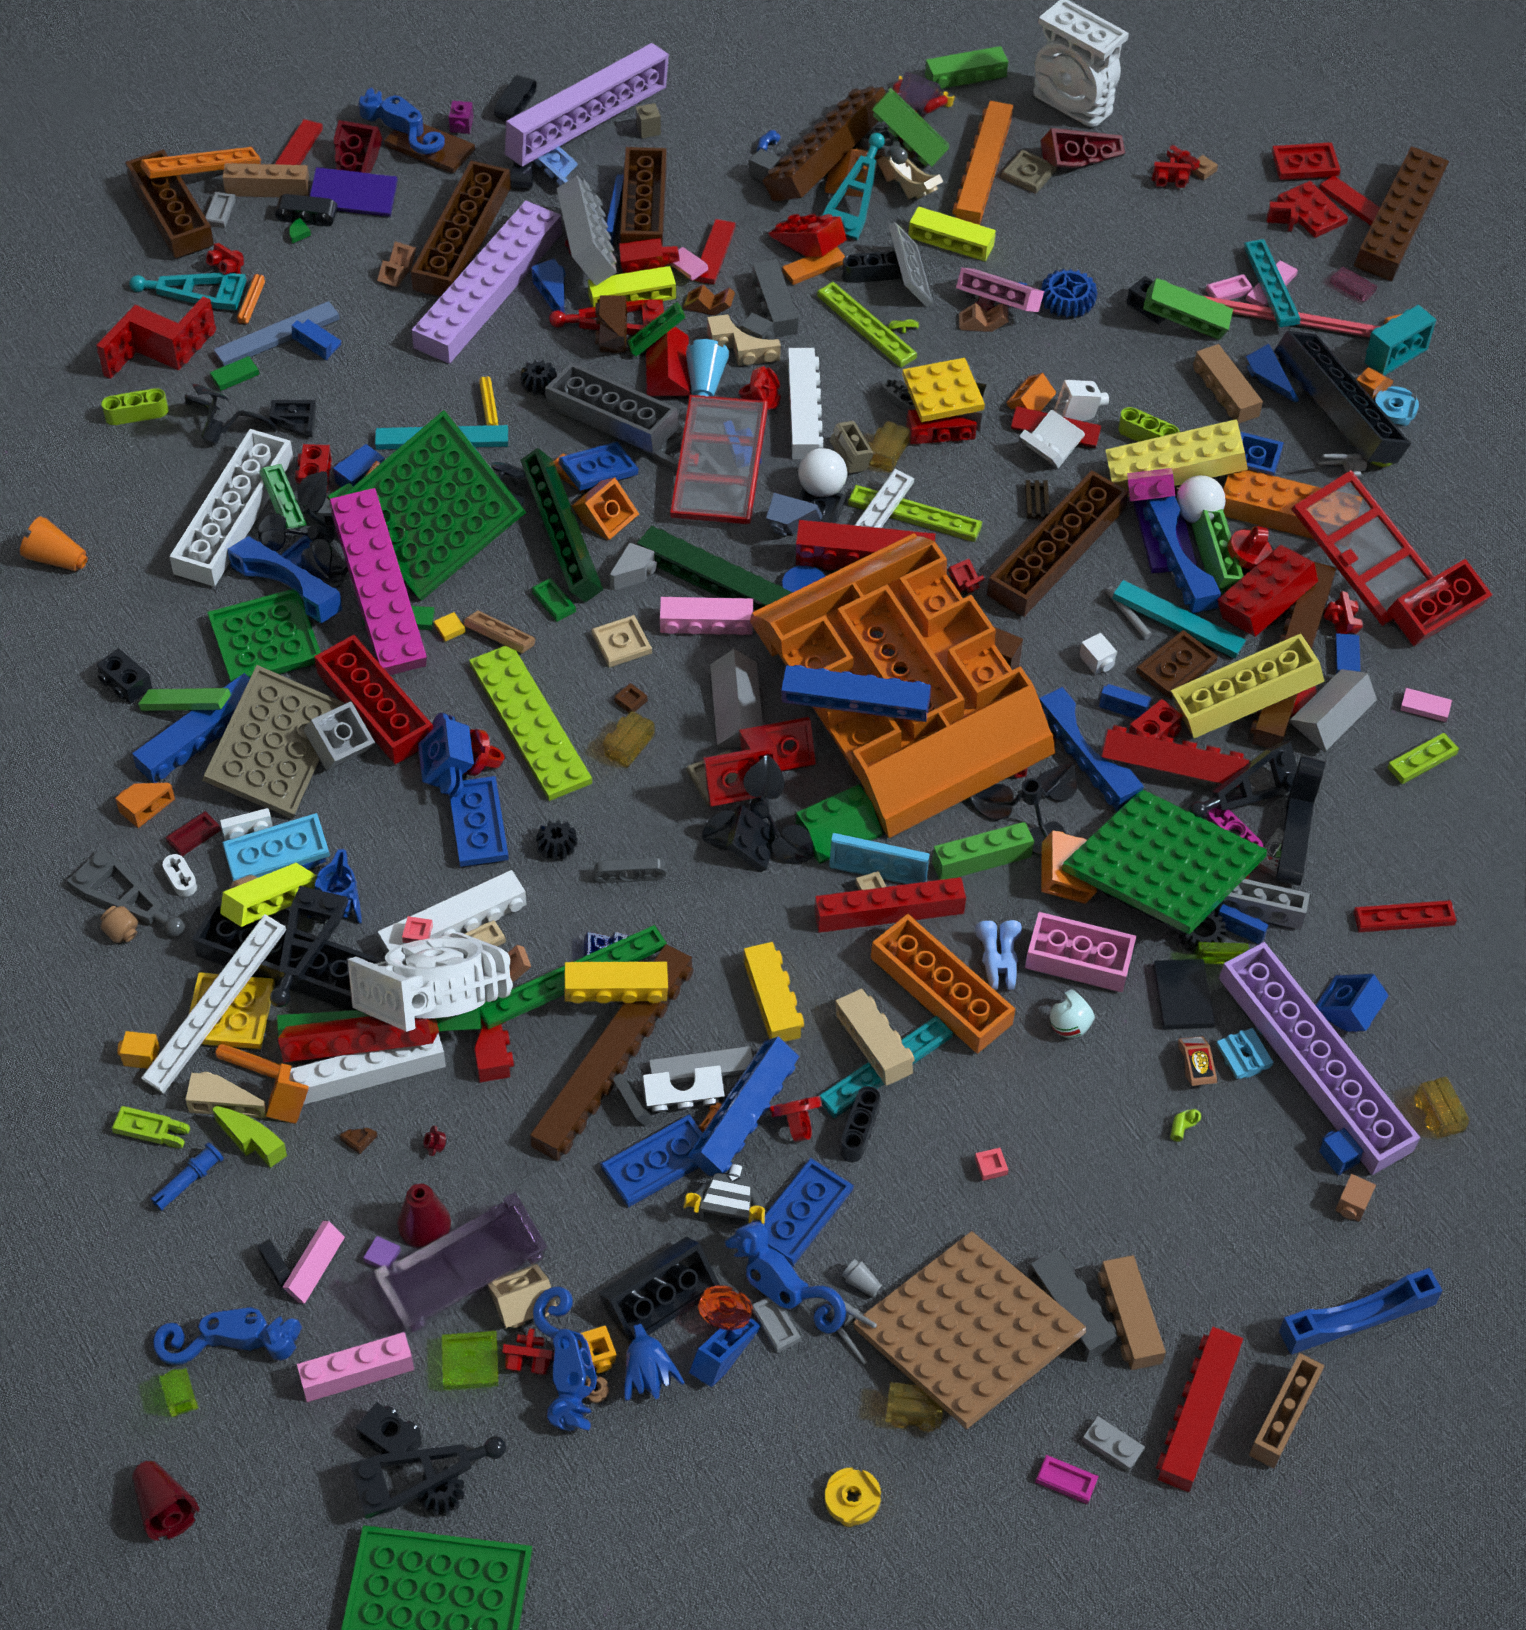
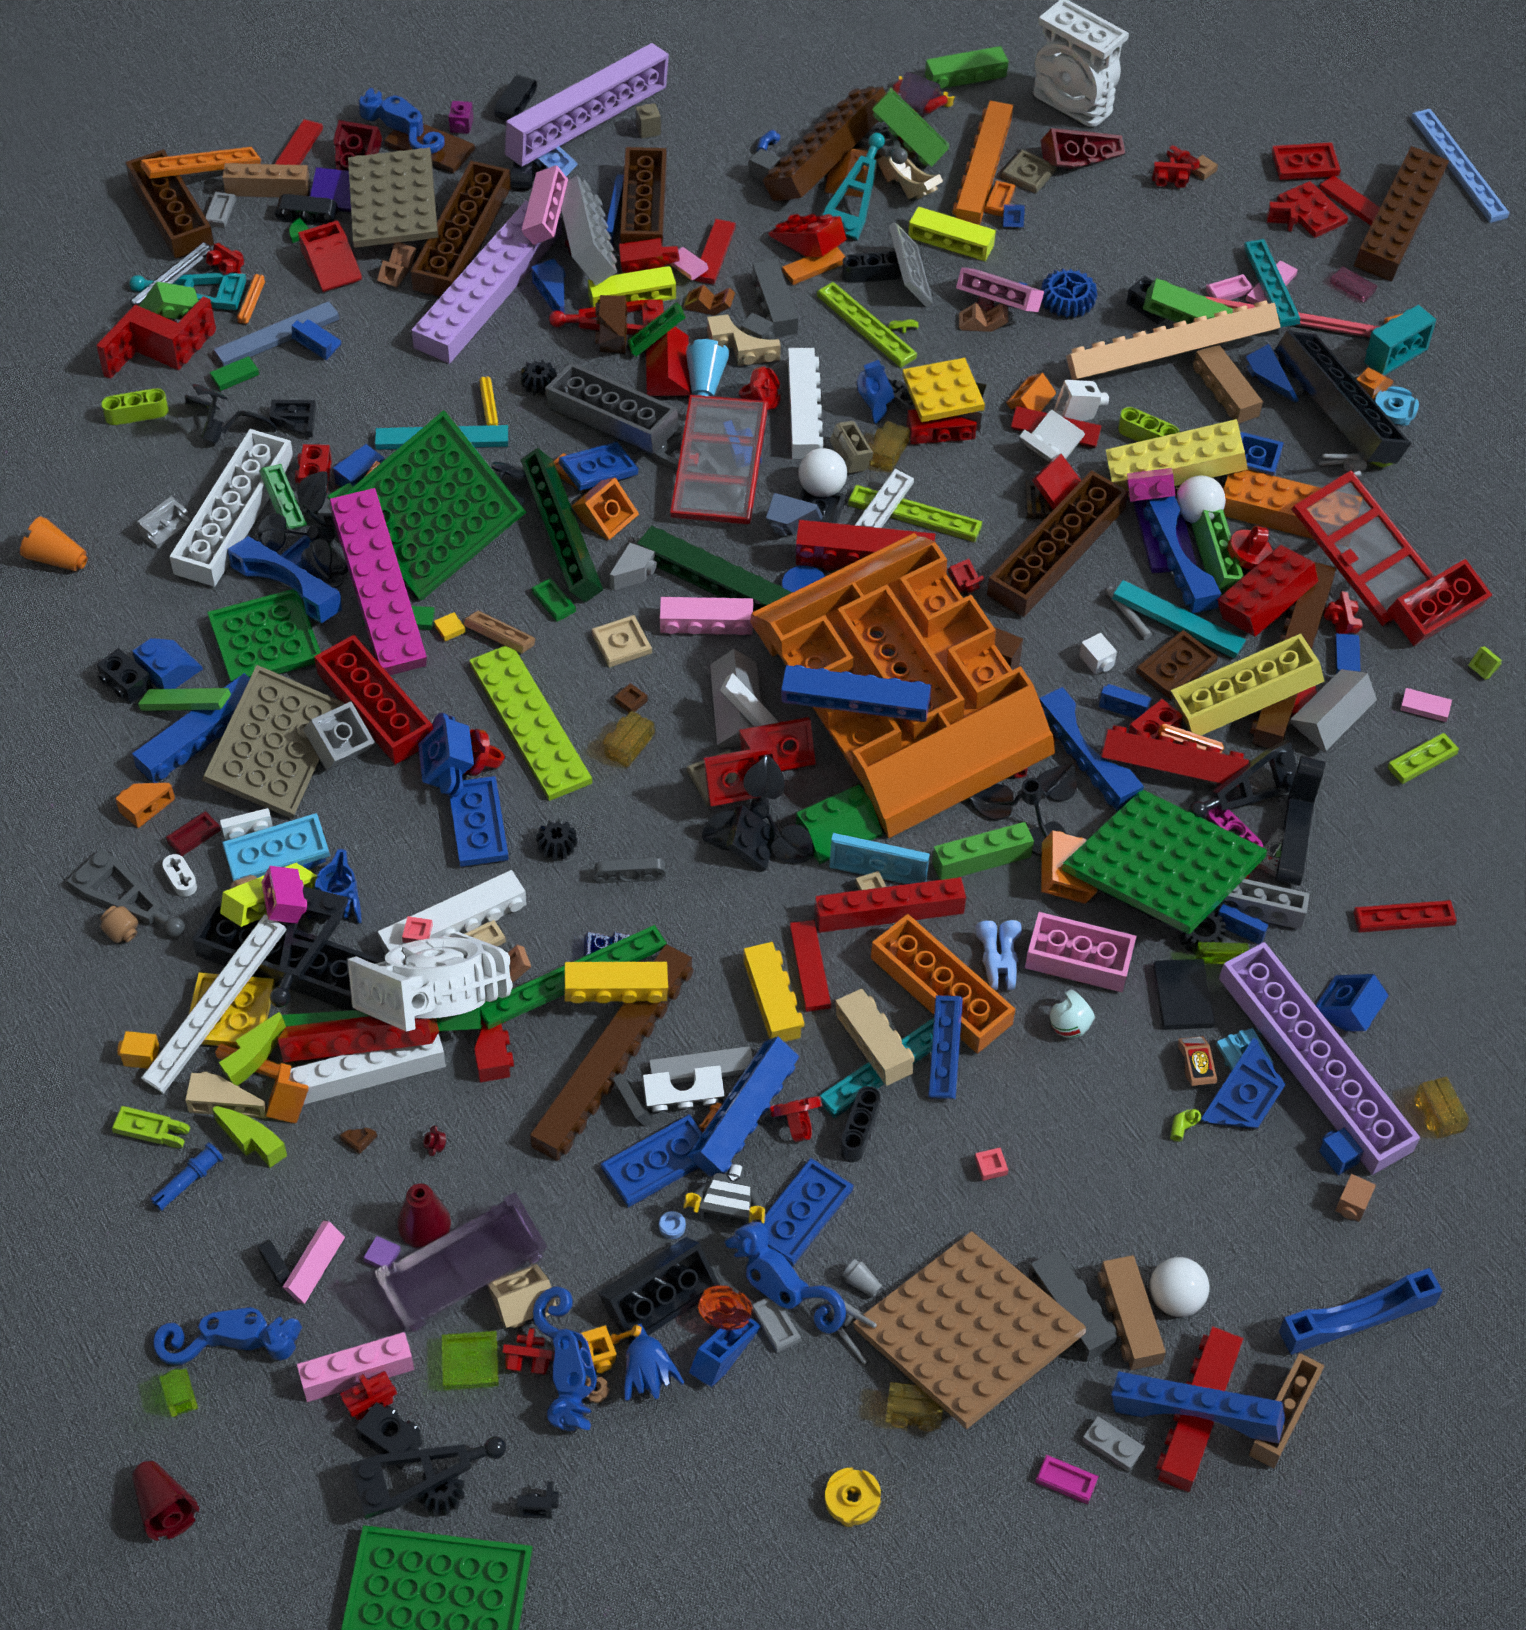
none -> axle [130,242,211,307]
none -> blue slope [132,638,203,689]
none -> light grey hinge [137,496,191,549]
none -> bright green slope [139,281,198,320]
none -> lime slope [219,1012,286,1086]
none -> dark pink brick [261,866,307,923]
none -> red slope [298,220,363,292]
none -> red hips [340,1371,397,1420]
none -> dark tan plate [348,148,438,248]
none -> black bracket [517,1482,559,1519]
none -> bright pink brick [521,165,568,245]
none -> light orange hinge [610,1325,641,1344]
none -> light blue tile [659,1211,685,1239]
none -> white tile [720,673,778,727]
none -> red tile [790,920,831,1012]
none -> blue piece [857,359,895,424]
none -> blue tile [928,996,963,1099]
none -> orange tile [984,180,1016,217]
none -> blue tile [1002,204,1025,227]
none -> red tile [1032,453,1081,510]
none -> light nougat brick [1066,300,1281,380]
none -> blue arch [1112,1371,1285,1443]
none -> white piece [1150,1257,1209,1317]
none -> orange axle [1158,724,1224,753]
none -> blue wing [1200,1038,1285,1129]
none -> light blue tile [1411,109,1509,223]
none -> lime tile [1468,646,1502,679]

